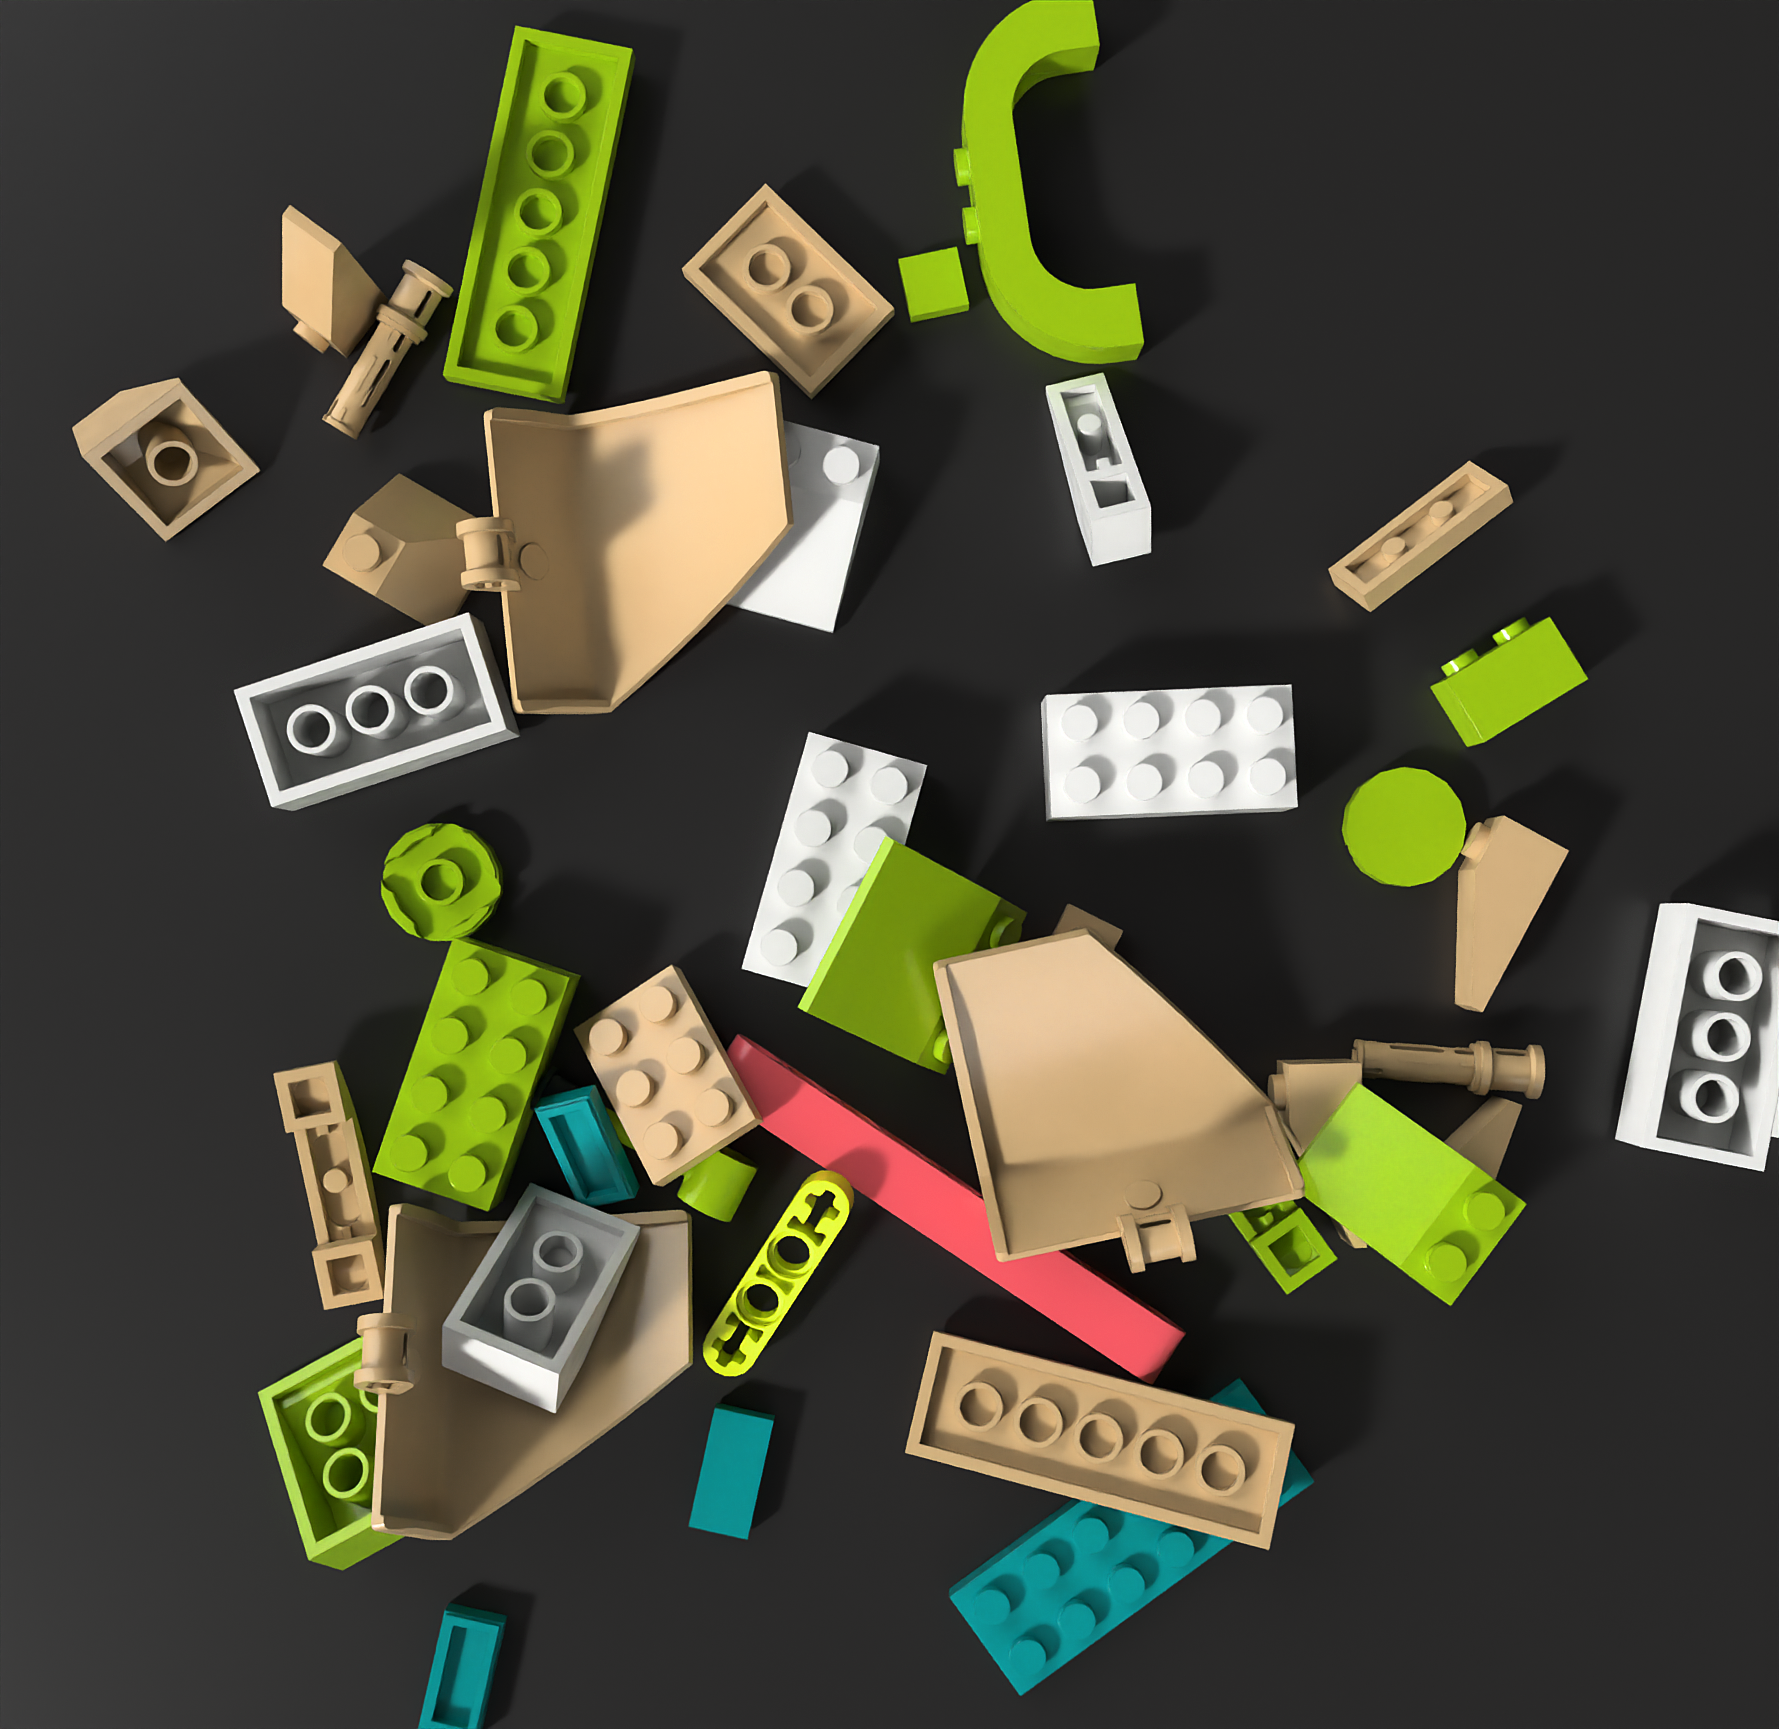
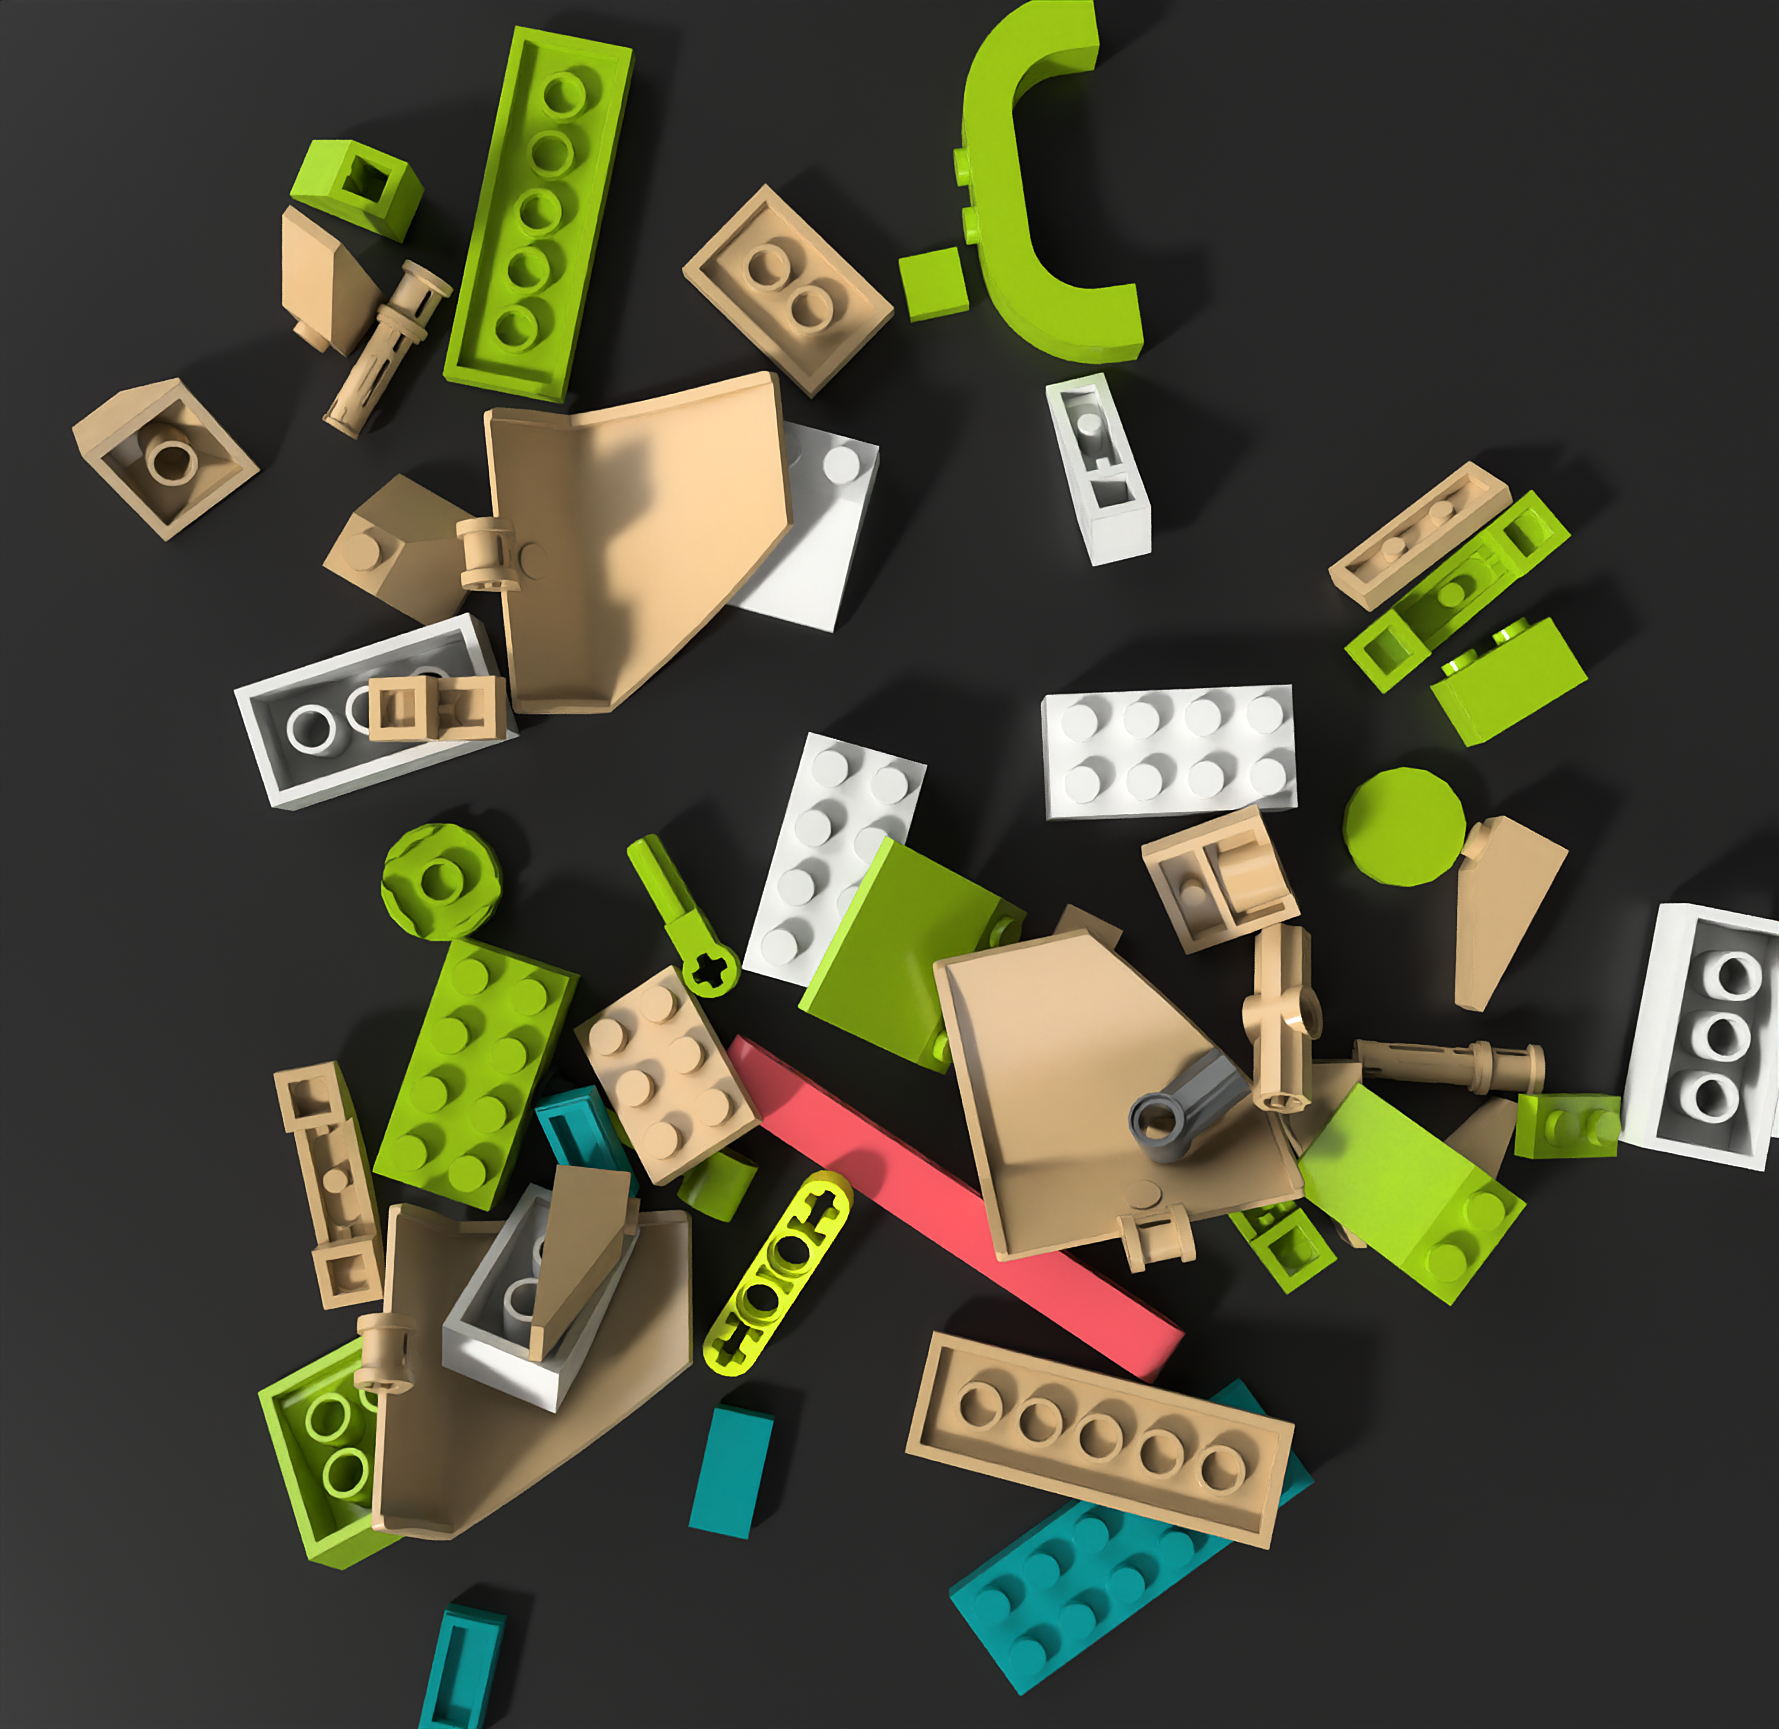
none -> lime slope [290,140,425,243]
none -> tan slope [369,675,507,742]
none -> tan slope [529,1164,641,1362]
none -> lime connector [627,833,742,998]
none -> dark grey piece [1128,1047,1252,1163]
none -> tan plate [1141,804,1301,955]
none -> tan piece [1242,923,1323,1114]
none -> lime slope [1344,490,1572,694]
none -> lime plate [1514,1093,1621,1159]

